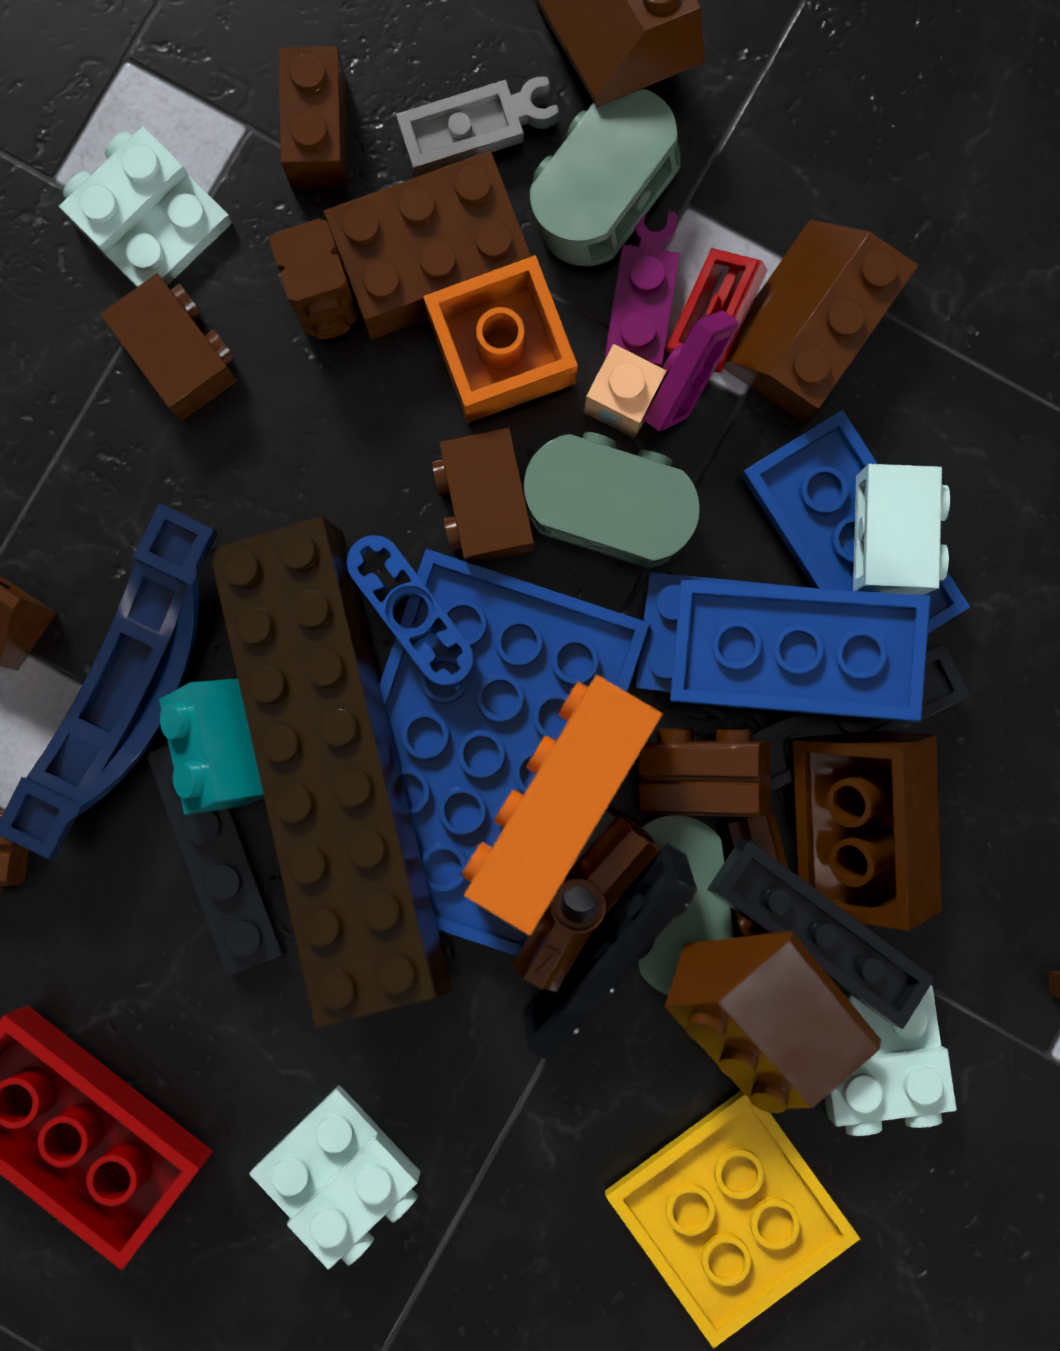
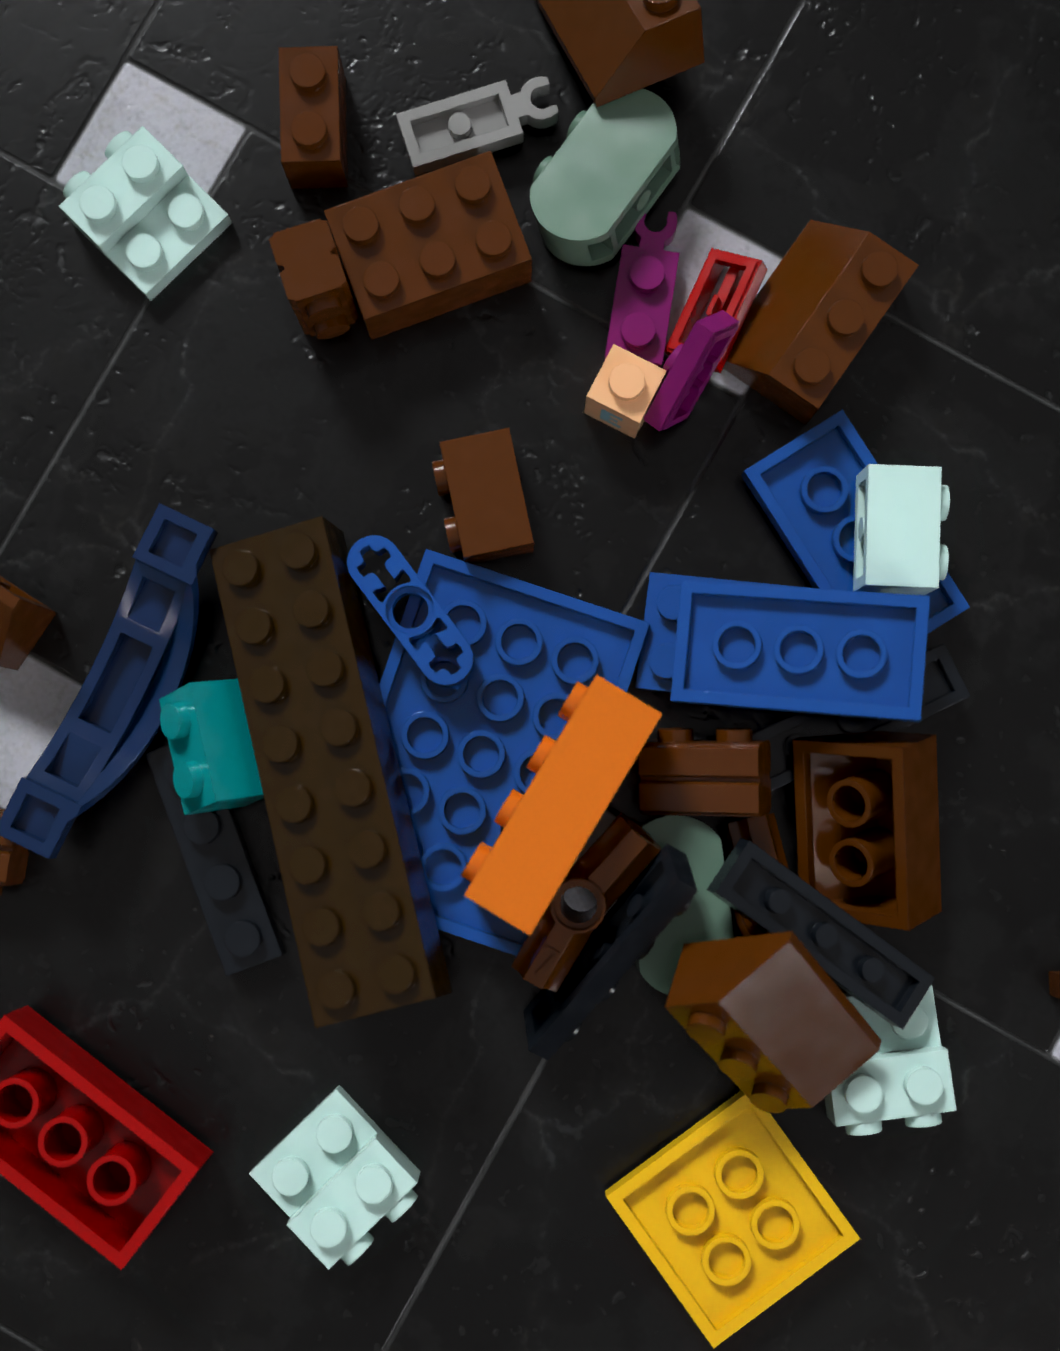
reddish brown brick [100,273,237,421] -> none
orange brick [423,255,578,424] -> none
sand green brick [524,432,699,569] -> none

